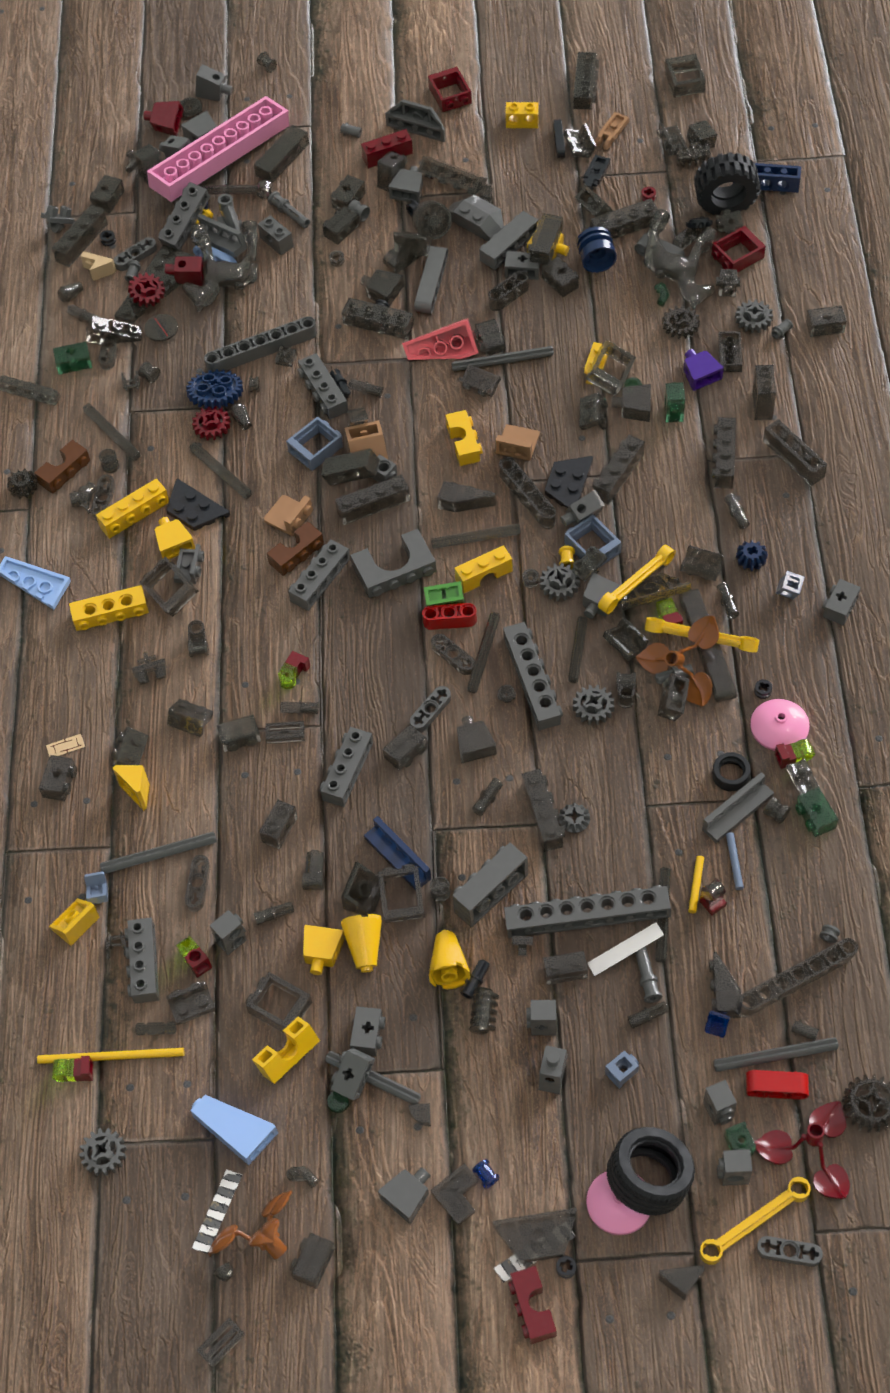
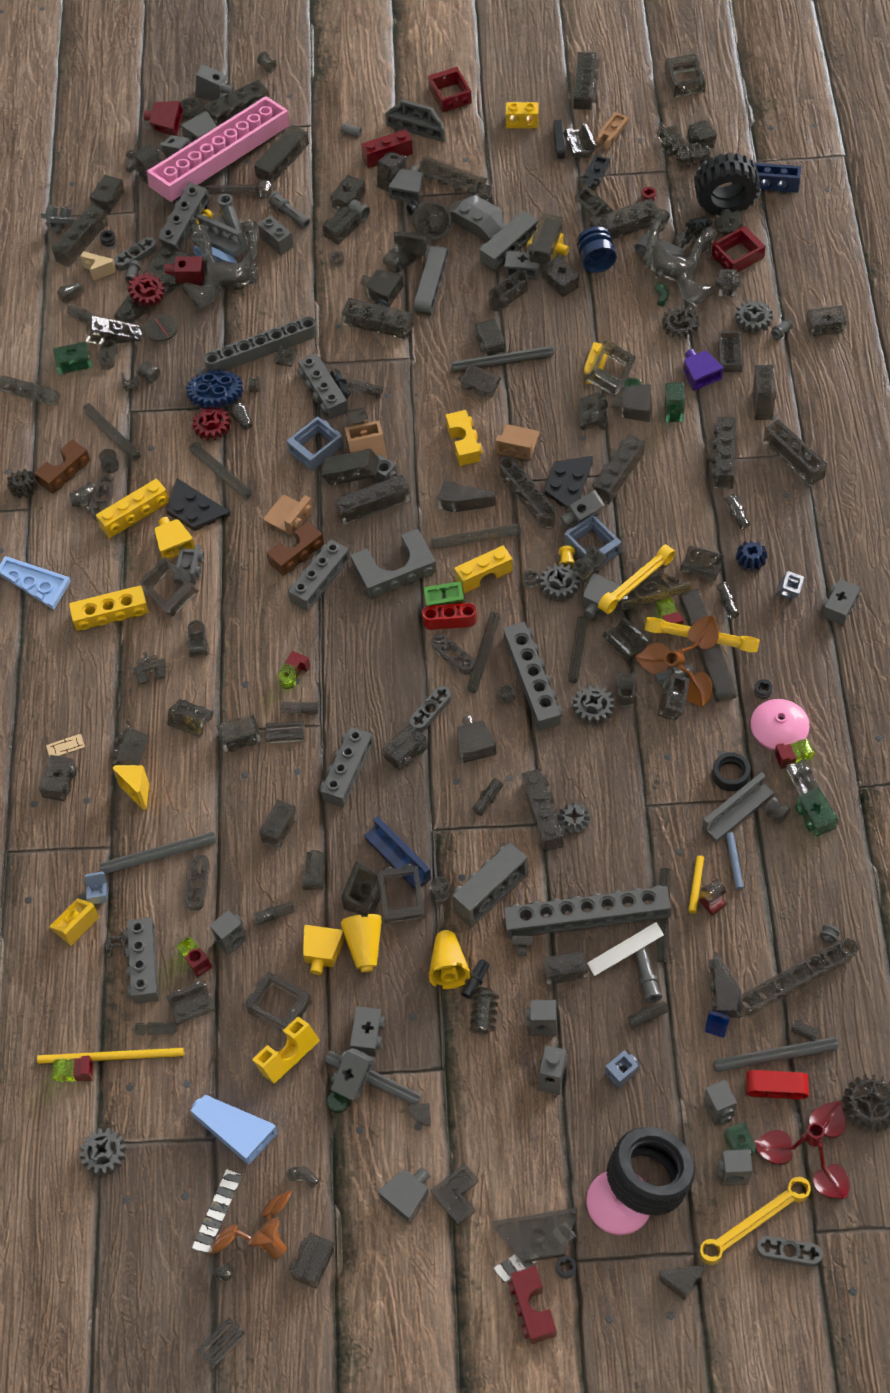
coral wedge [402,318,479,360] -> none
clear blue bush [472,1159,500,1189] -> none
none -> clear smoke brick [204,79,269,127]

